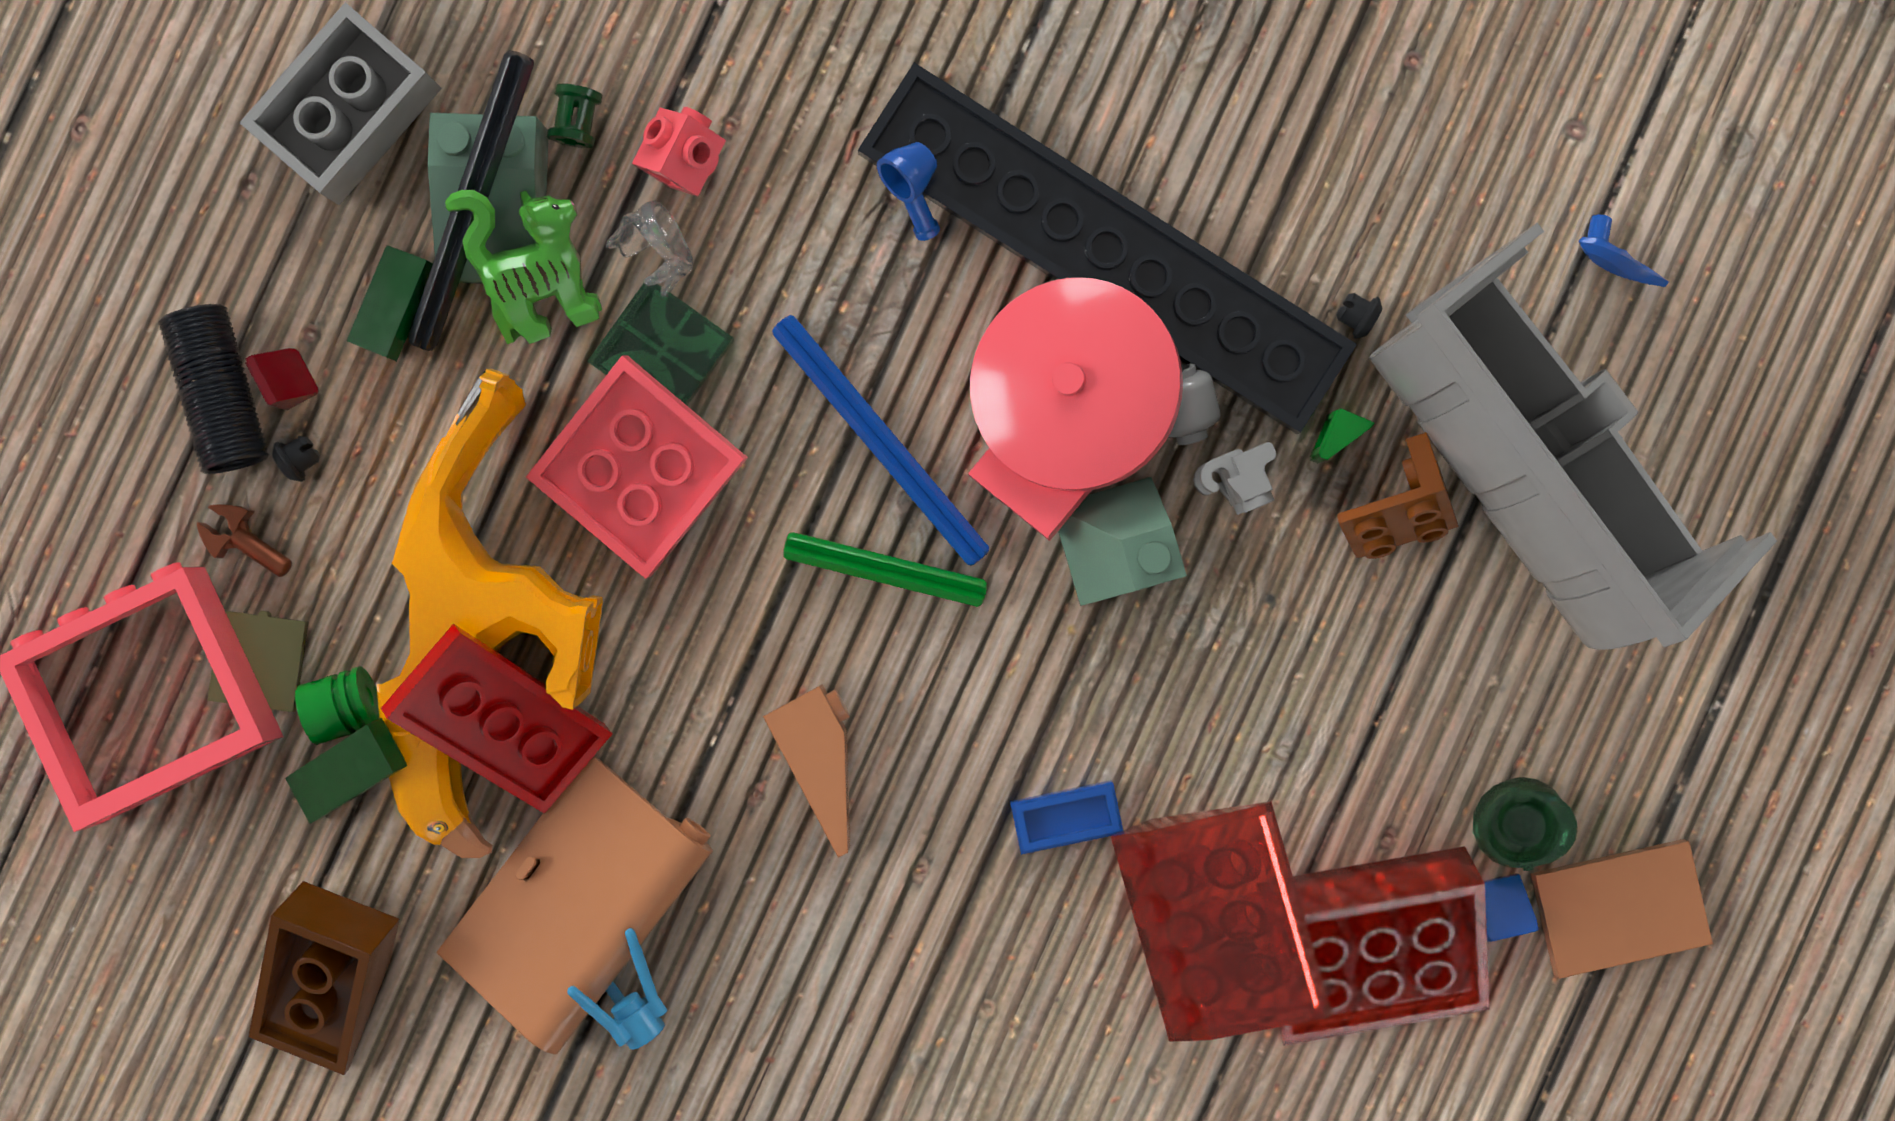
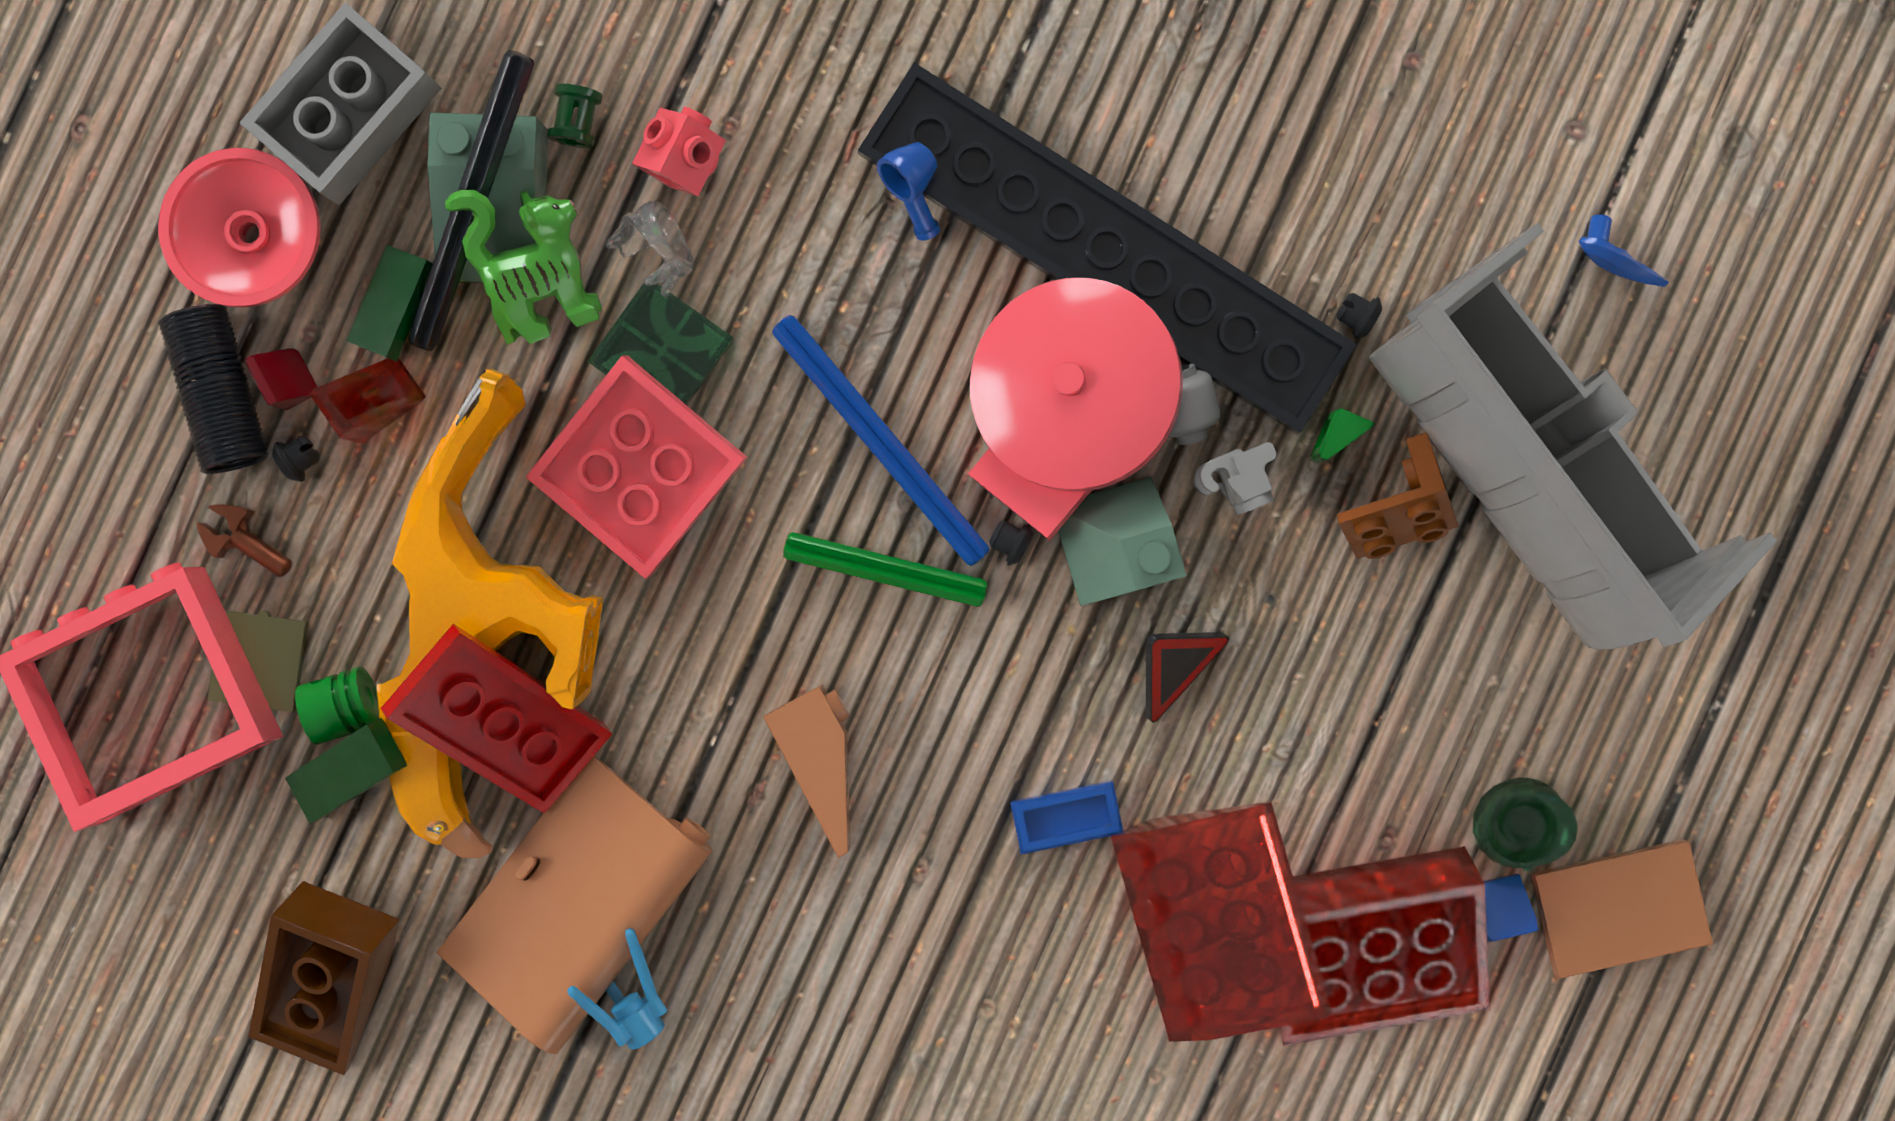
none -> coral dish [158,148,321,308]
none -> clear red slope [309,358,426,444]
none -> black piece [989,521,1033,566]
none -> piece [1145,632,1229,723]

